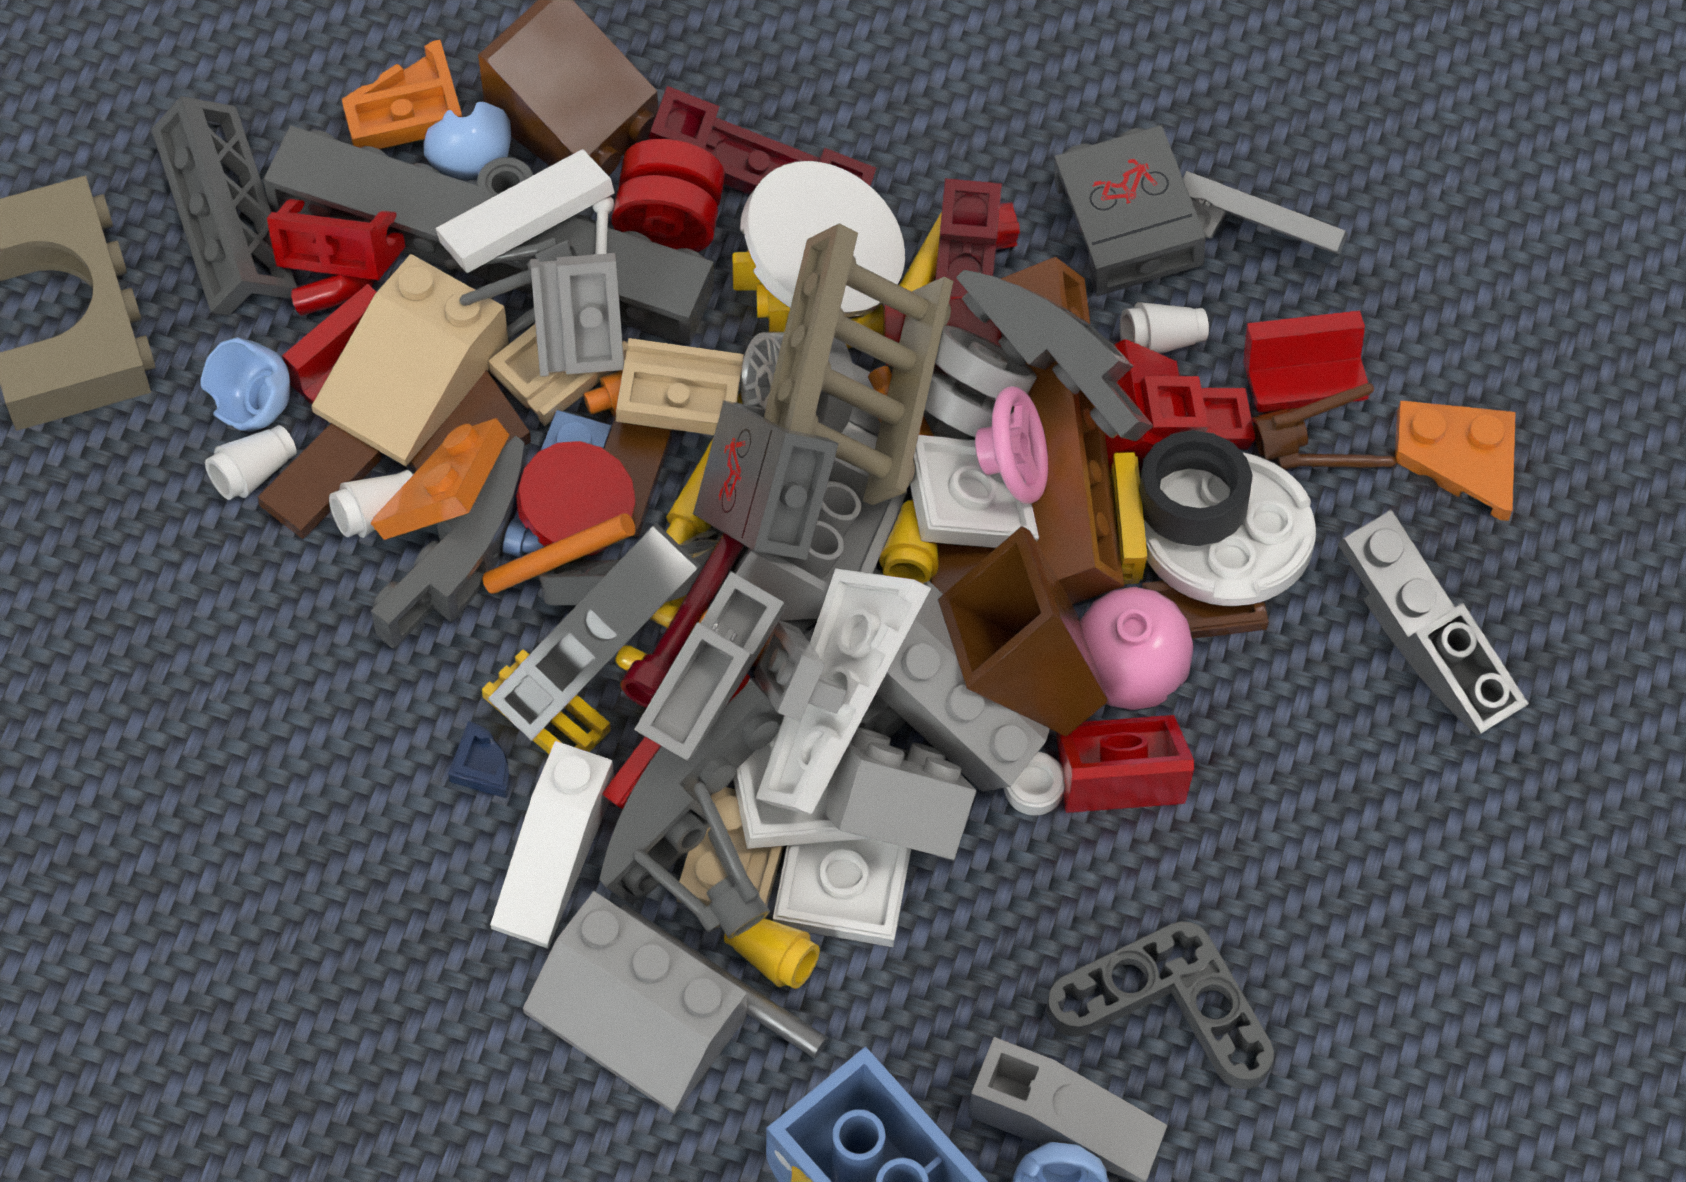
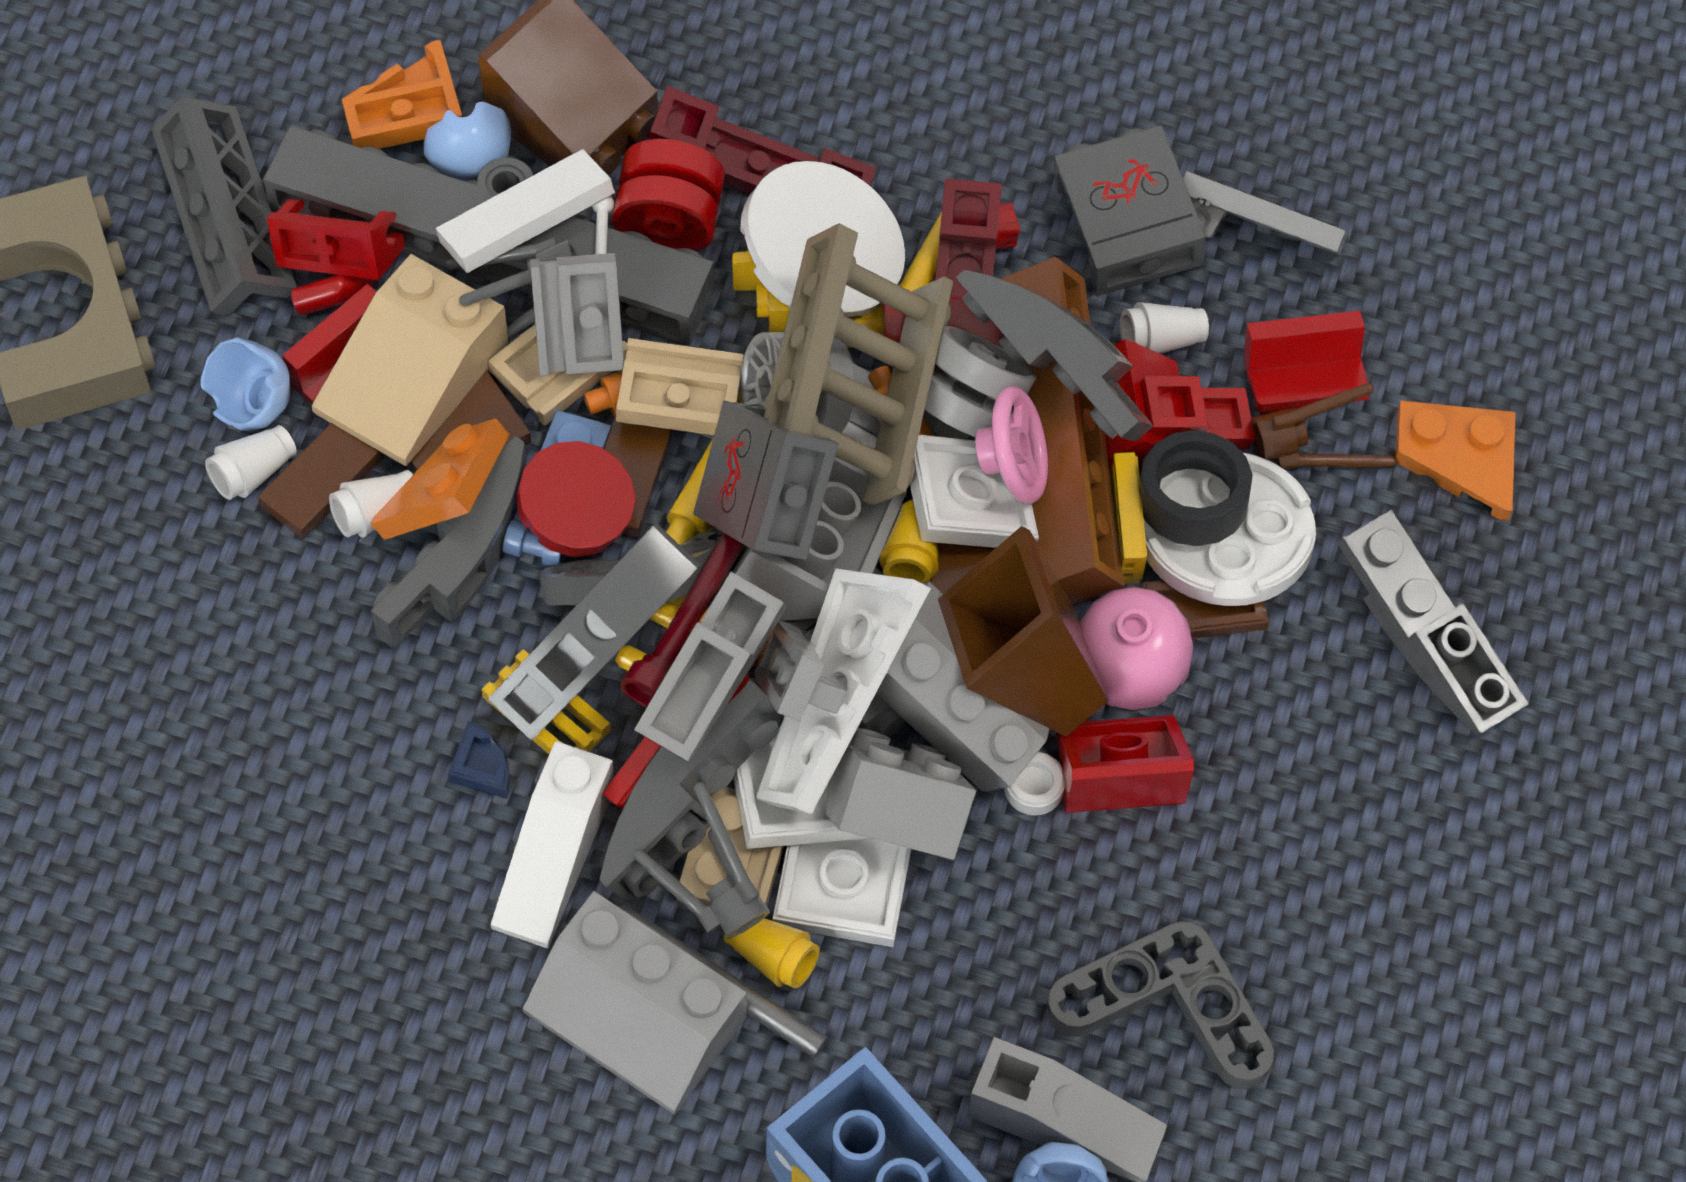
orange bar [483,513,635,594] -> none

